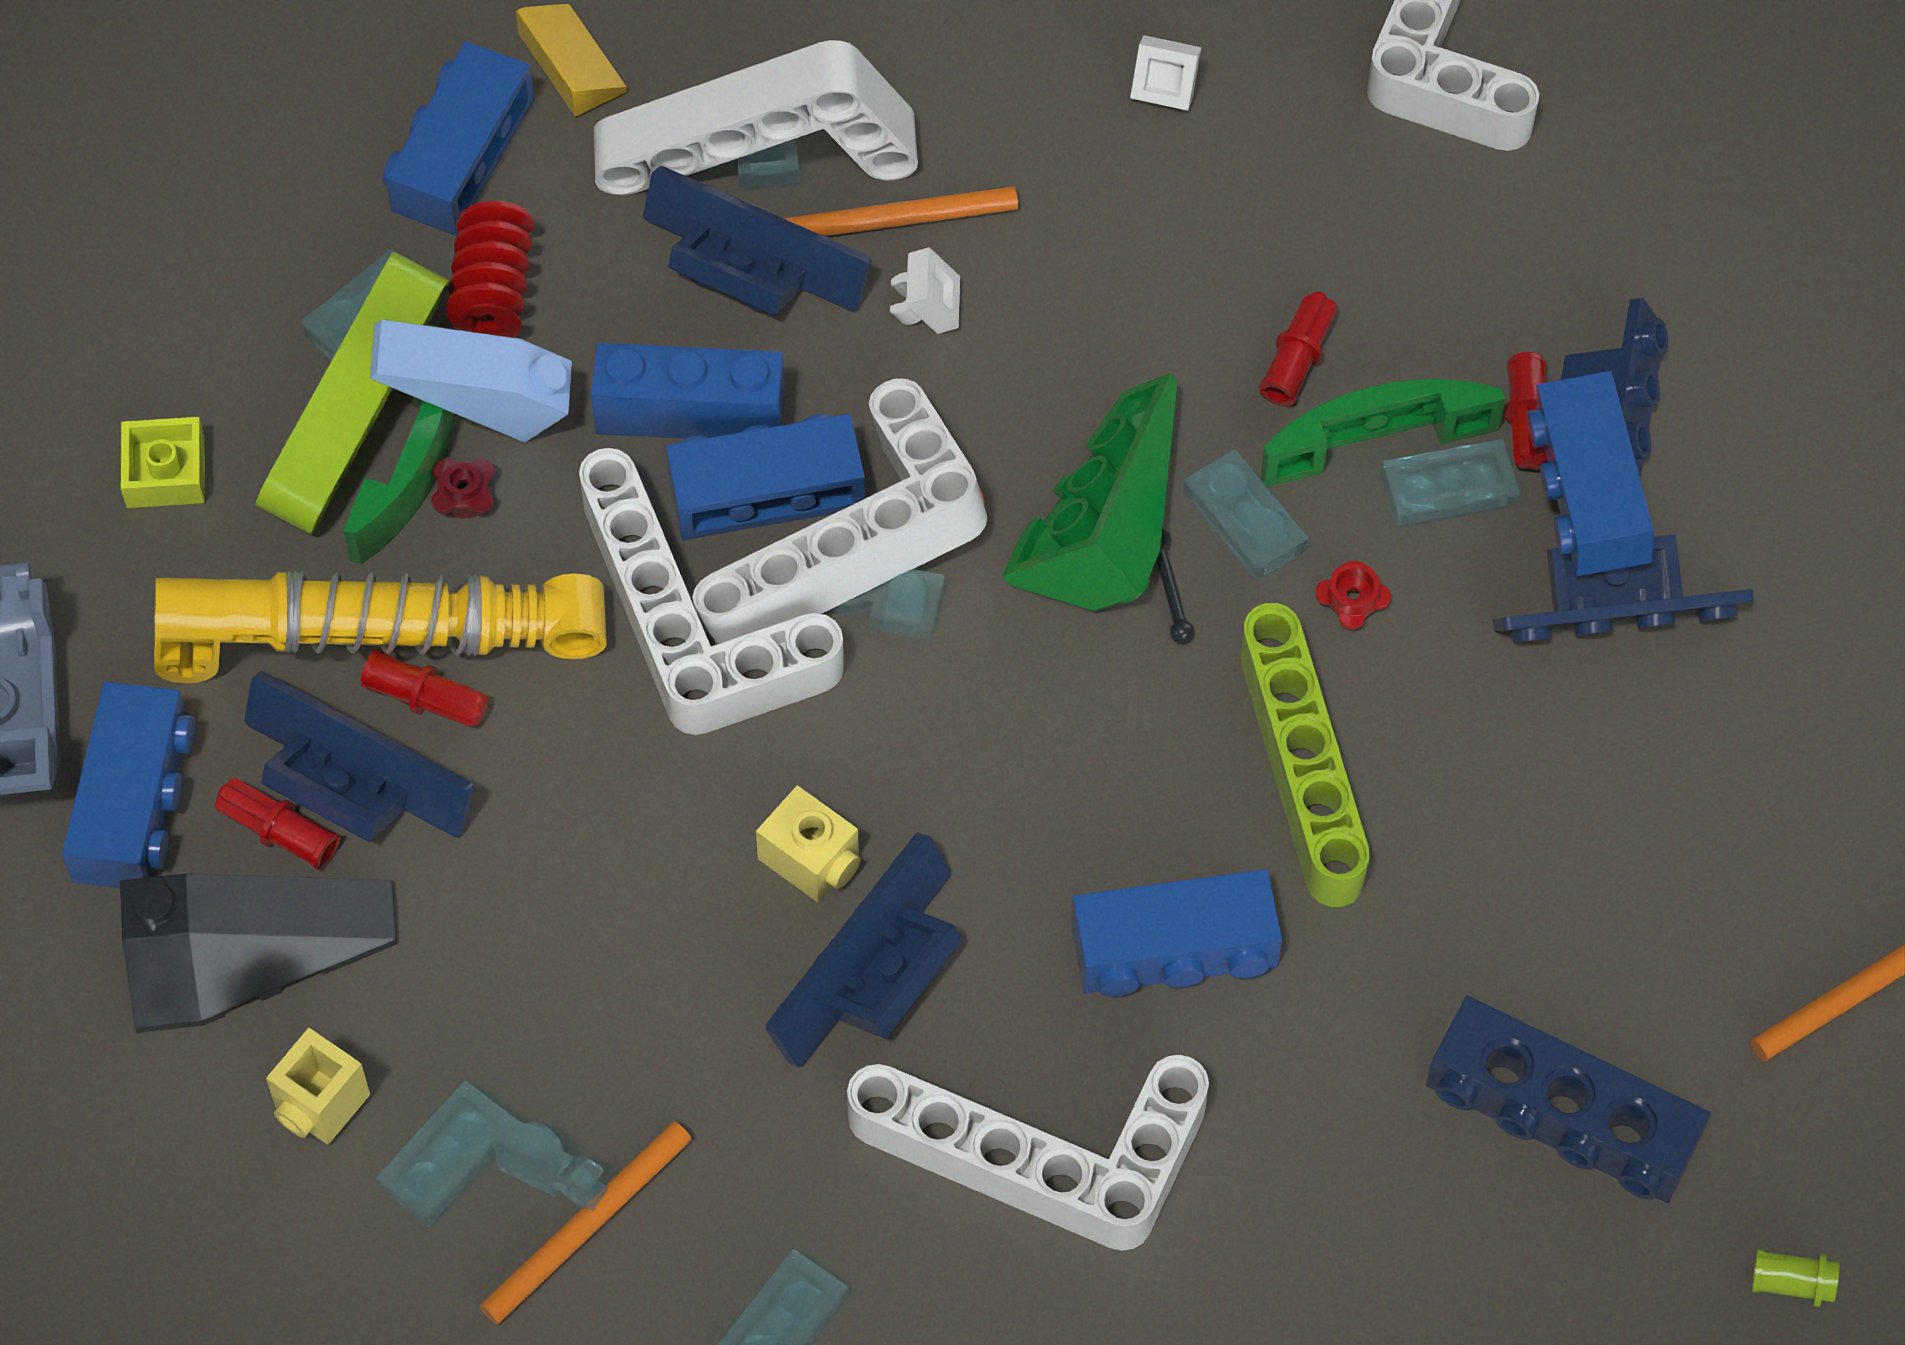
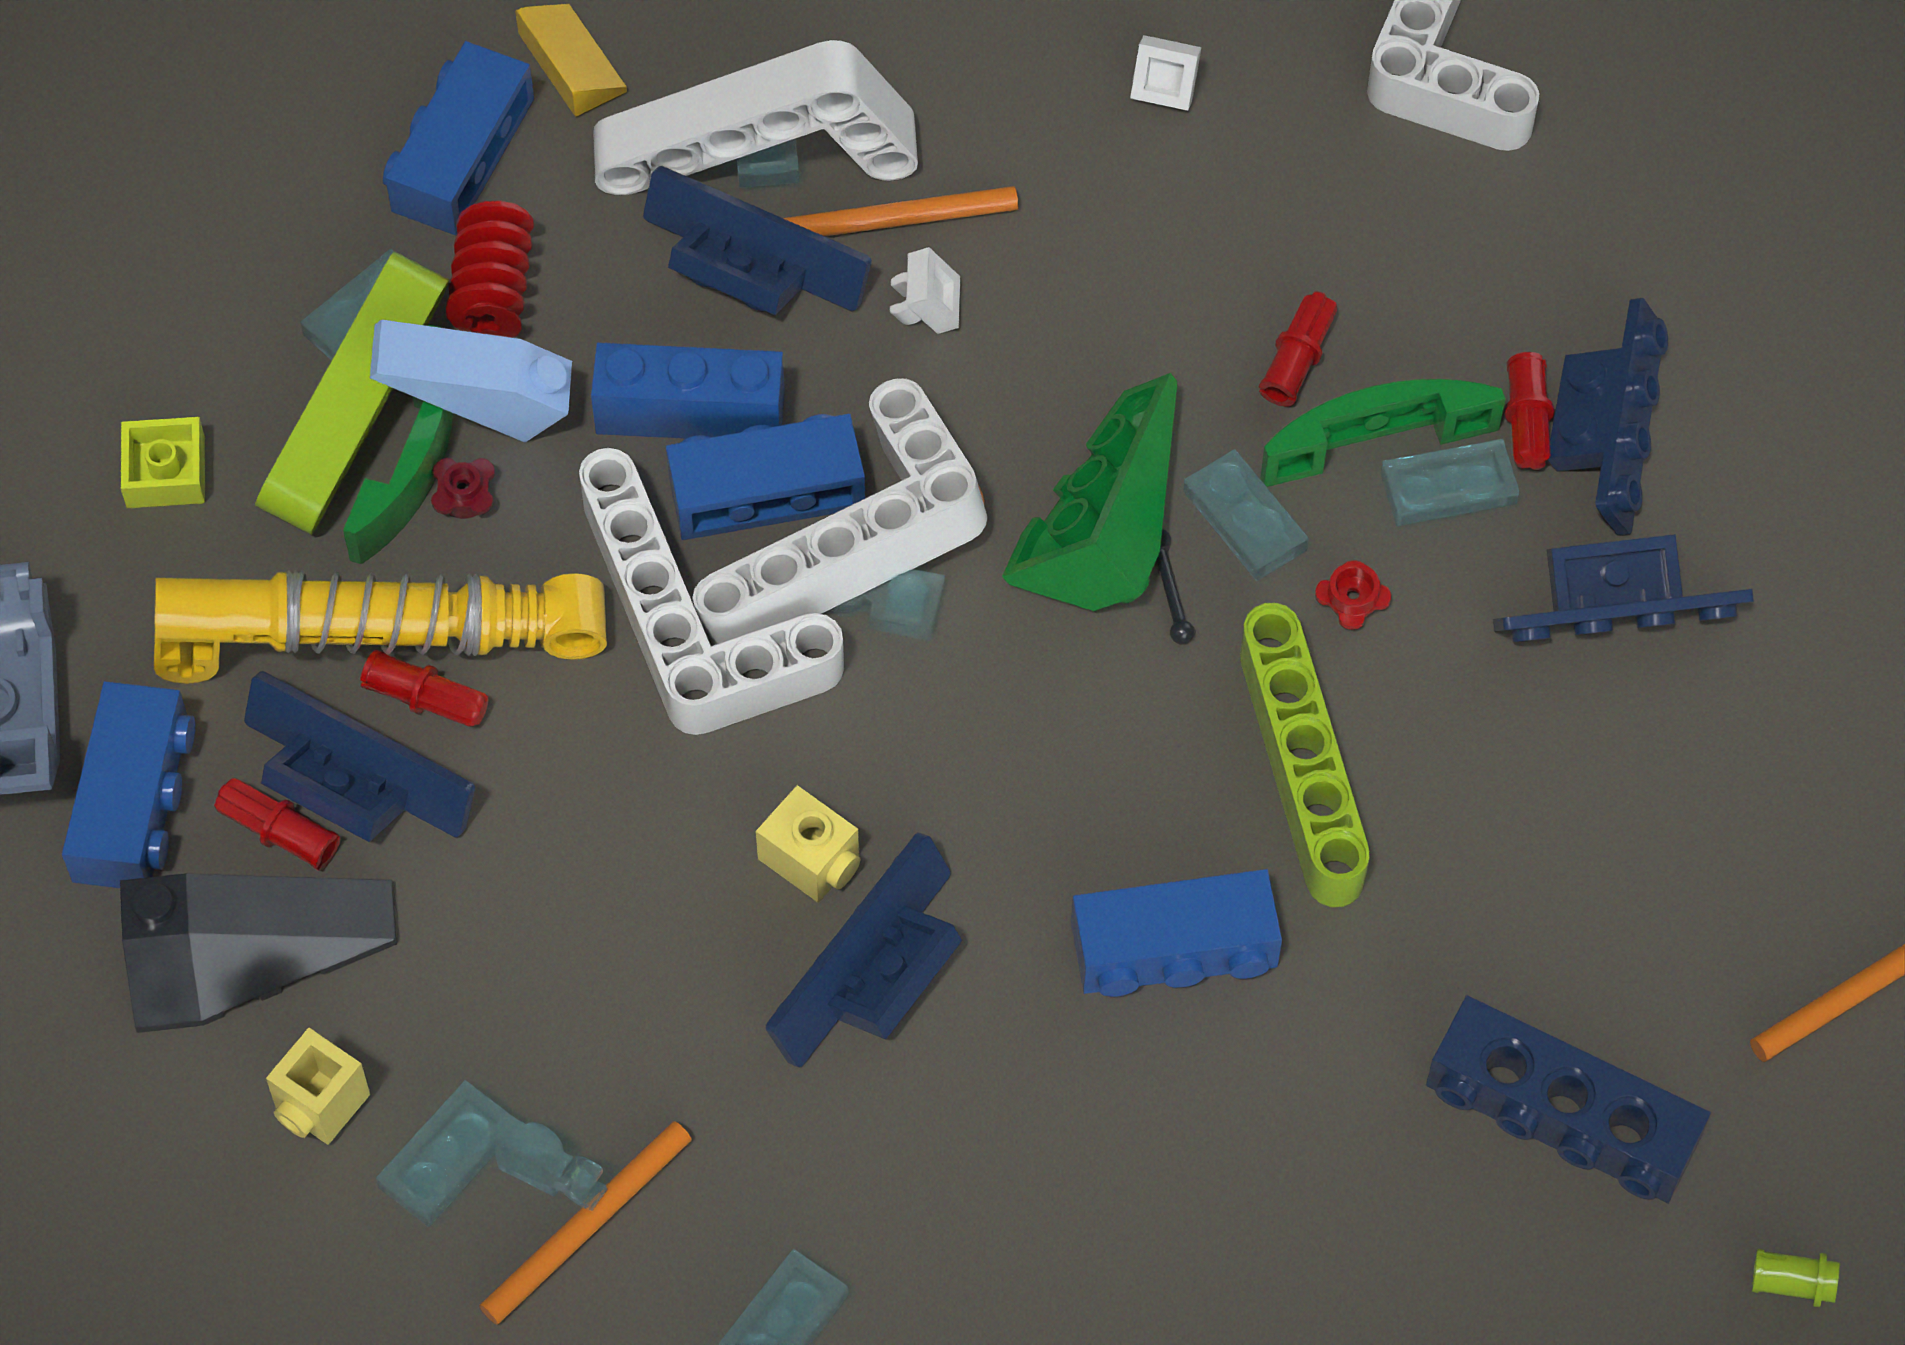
white beam [847,1055,1209,1251] -> none
blue brick [1527,371,1654,576] -> none

